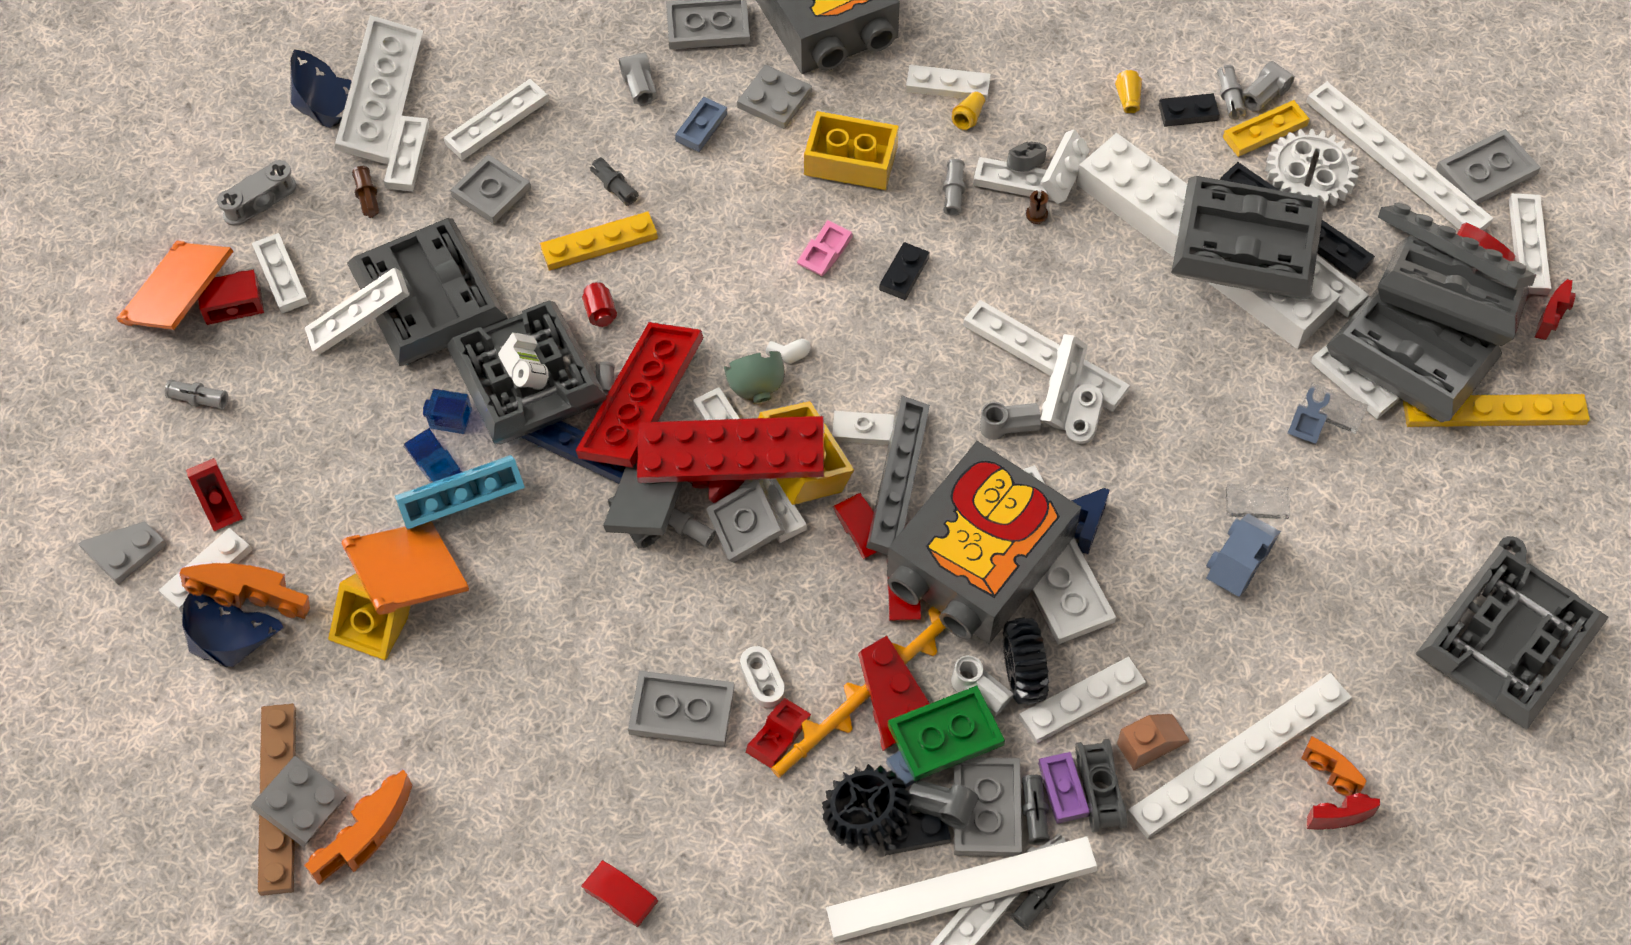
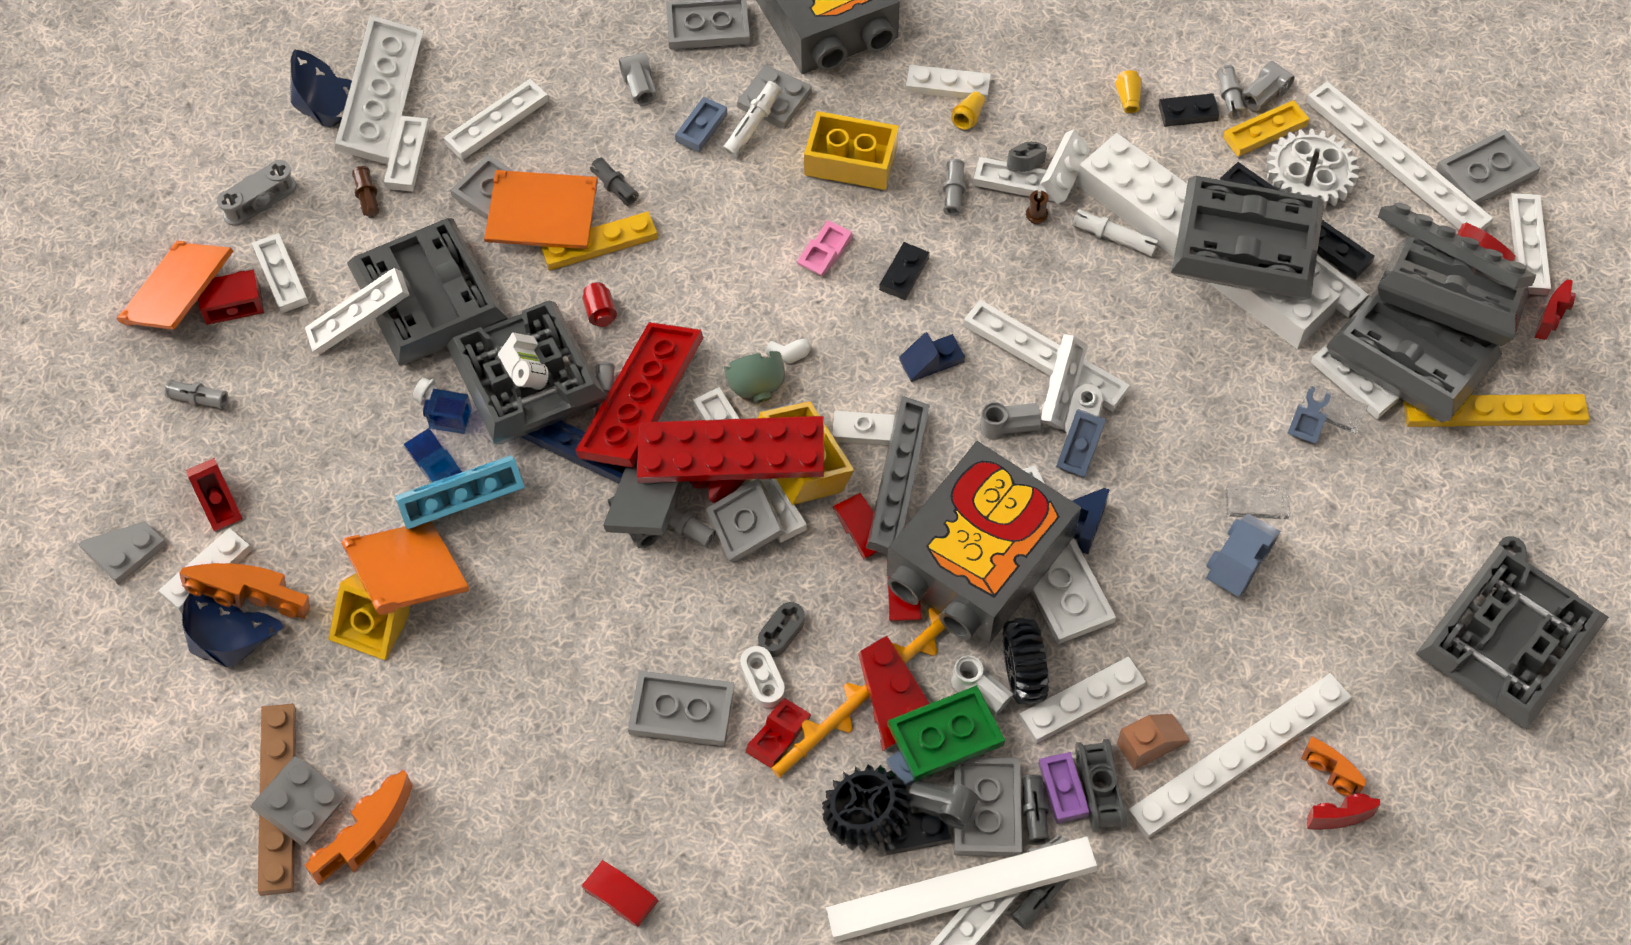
none -> white plate [413,377,439,405]
none -> orange piece [484,170,598,249]
none -> white pin [722,81,783,158]
none -> dark grey beam [758,602,805,657]
none -> dark blue slope [899,332,965,382]
none -> sand blue plate [1056,409,1107,477]
none -> white pin [1072,209,1159,257]

